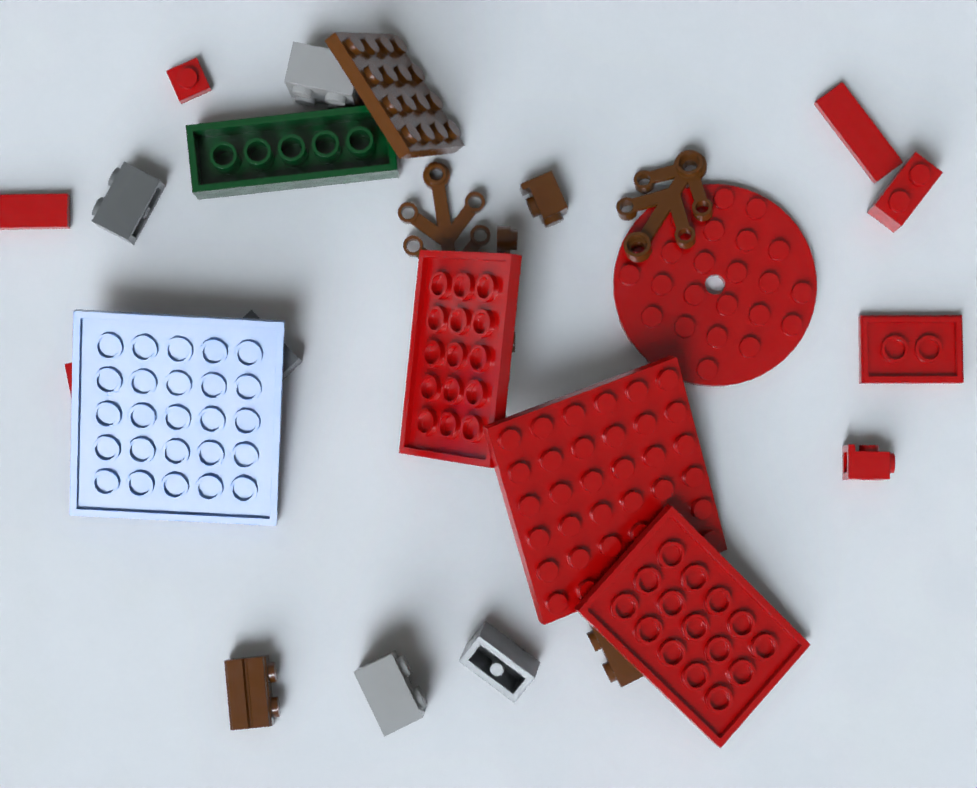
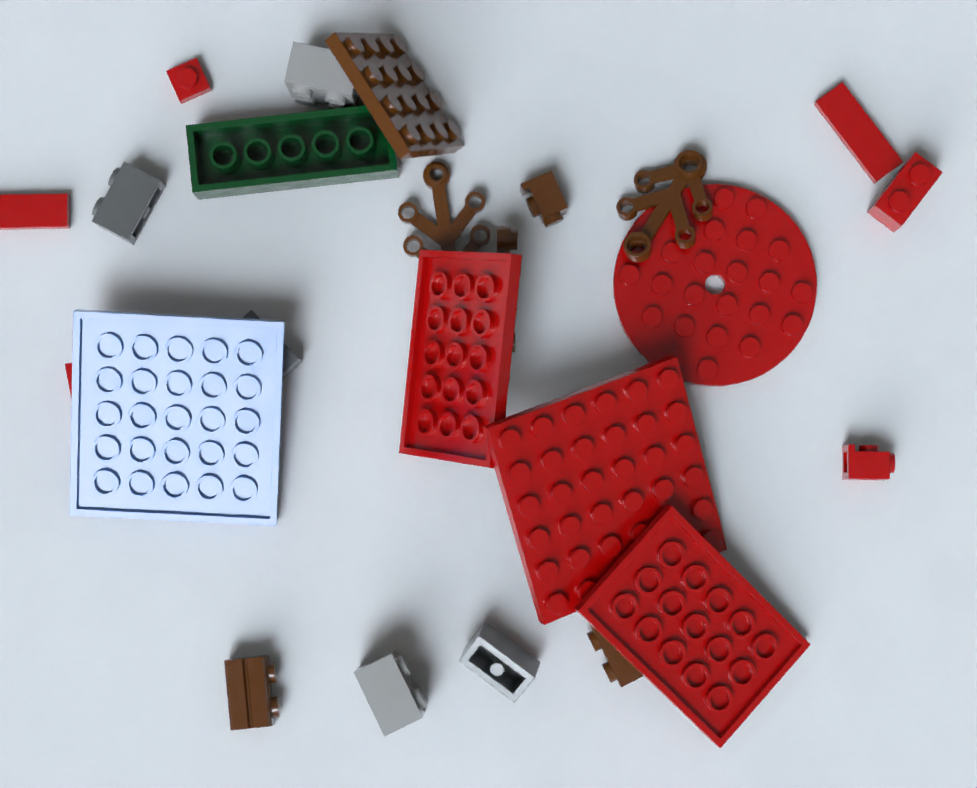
red tile [858,315,964,384] -> none

